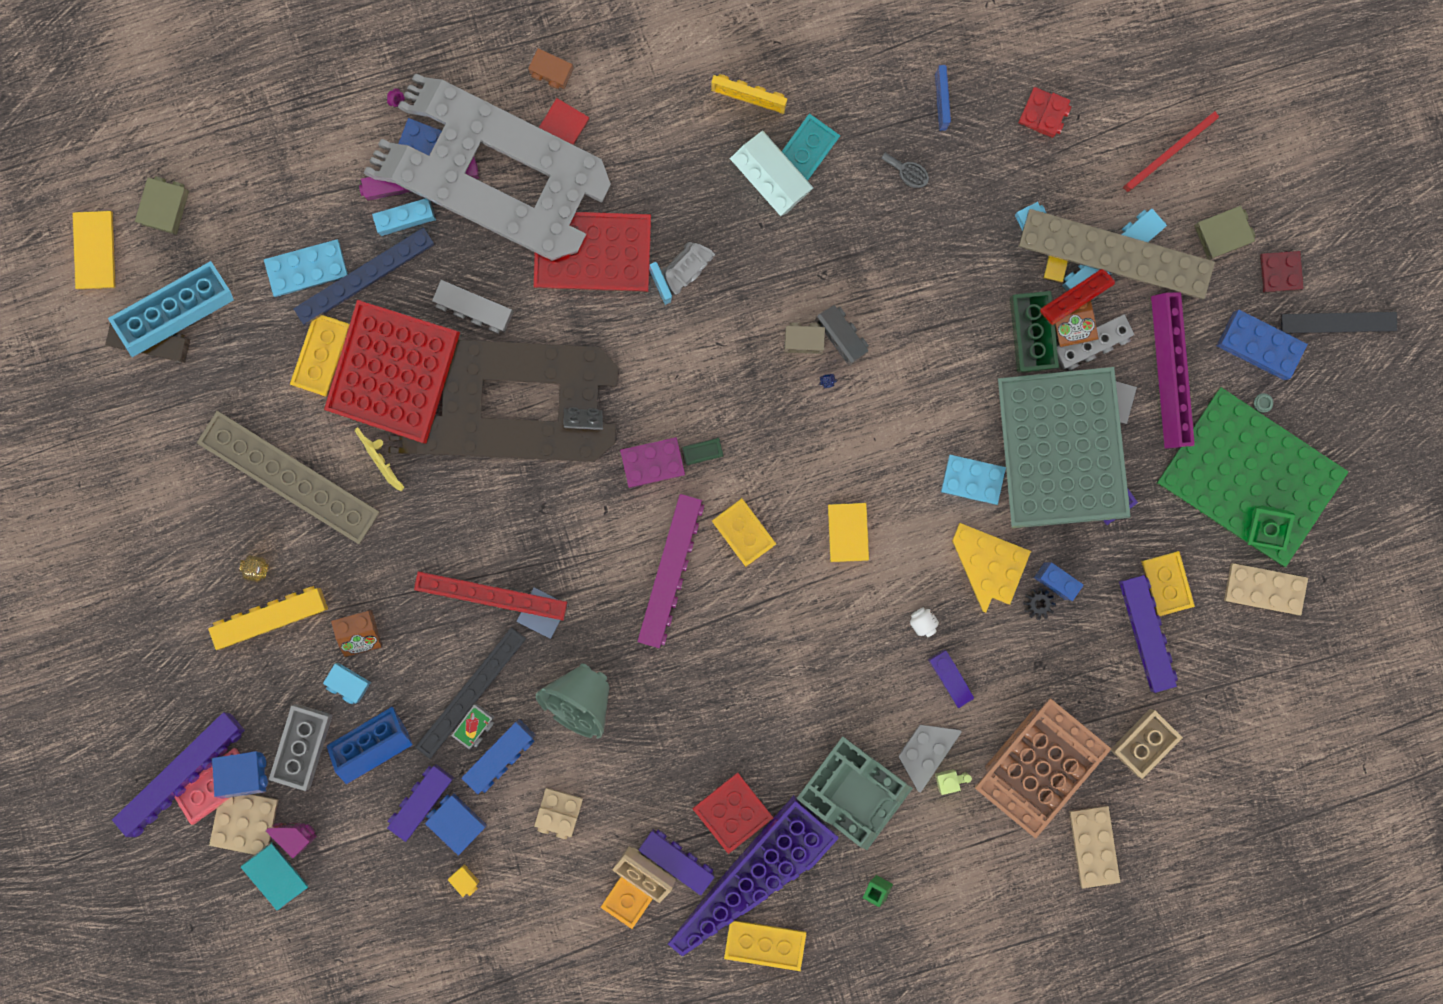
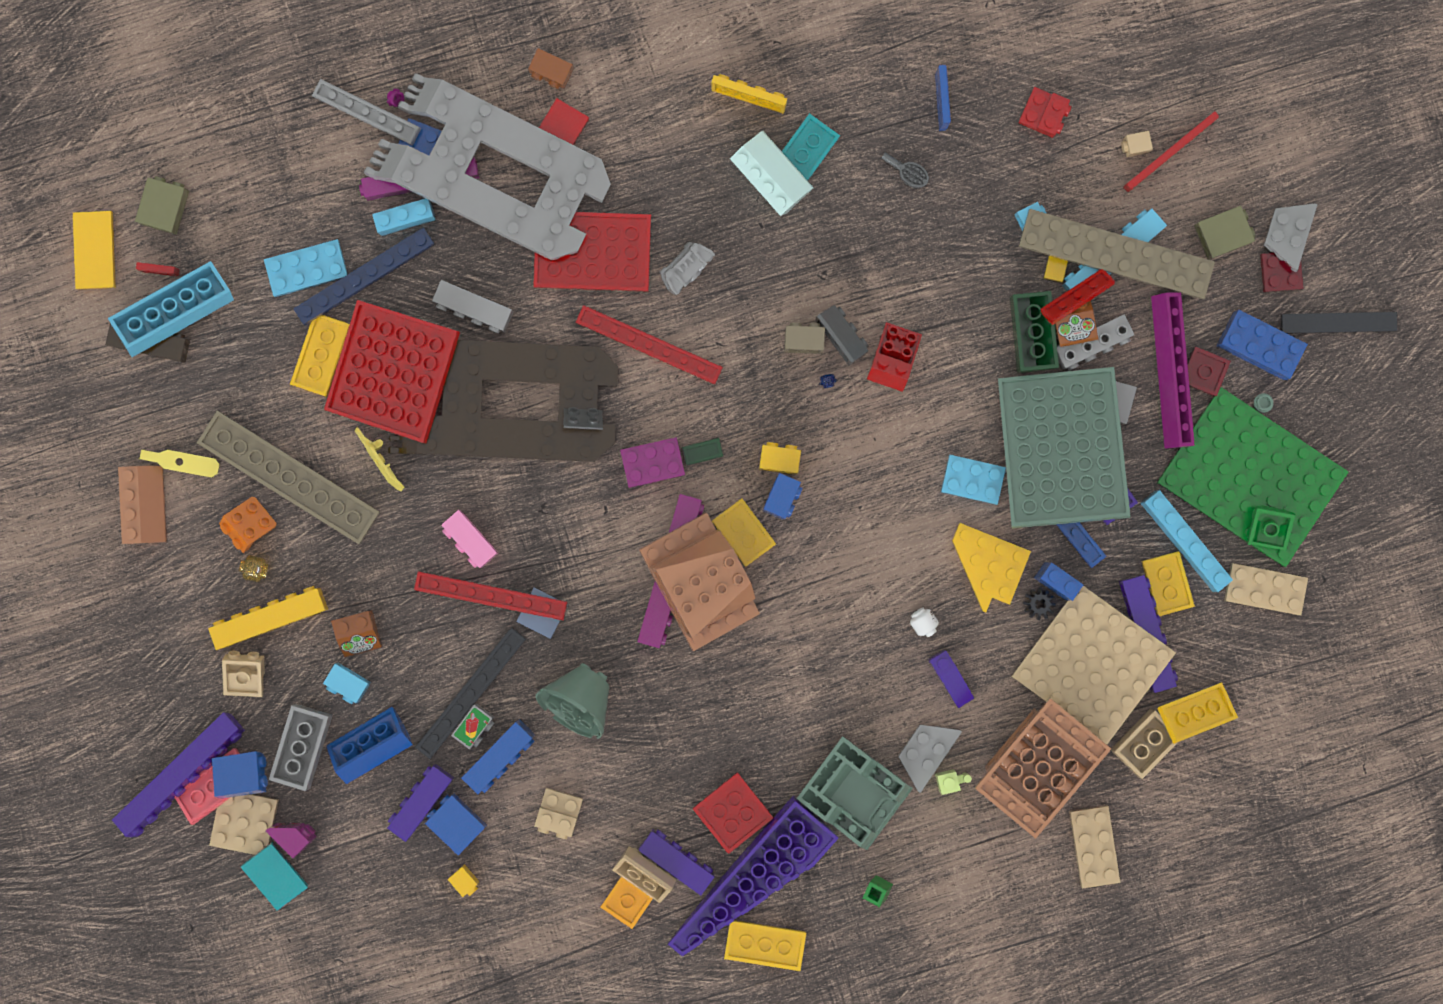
medium azure tile [649,262,672,305] -> none
yellow tile [828,503,869,562] -> none
none -> nougat slope [118,466,167,544]
none -> red tile [136,262,180,277]
none -> light yellow piece [140,450,219,478]
none -> orange bracket [219,497,276,553]
none -> tan plate [222,651,265,697]
none -> light grey tile [312,79,421,146]
none -> bright pink brick [442,510,498,568]
none -> red tile [576,305,723,385]
none -> nougat wedge [639,512,760,651]
none -> yellow brick [759,442,801,475]
none -> blue brick [762,473,803,520]
none -> red slope [867,322,922,392]
none -> tan plate [1012,586,1176,744]
none -> blue tile [1056,522,1106,568]
none -> tan brick [1121,131,1153,157]
none -> medium azure brick [1140,490,1233,592]
none -> yellow plate [1157,683,1238,744]
none -> dark red plate [1187,346,1231,396]
none -> light grey wing [1264,204,1317,272]

